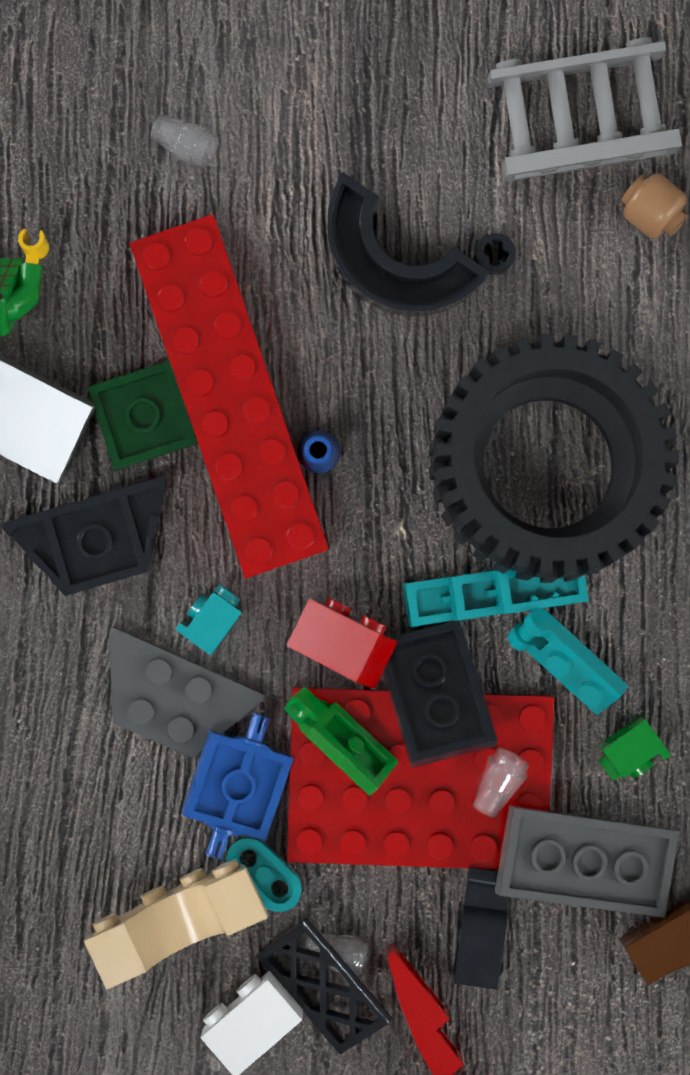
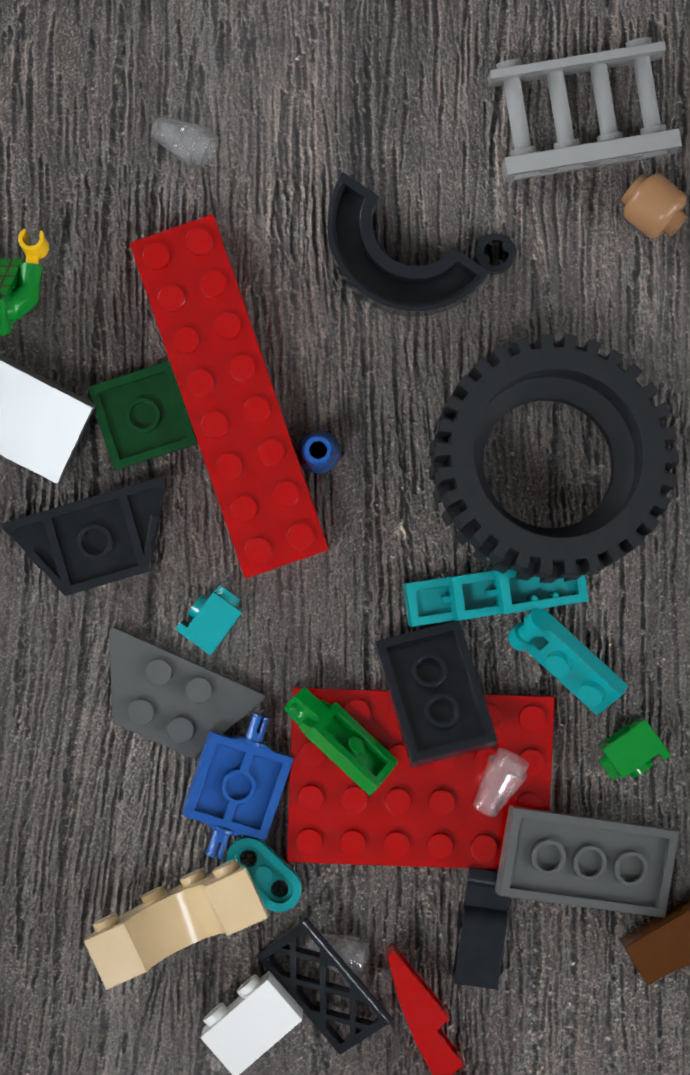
brick [286,597,398,689] -> none

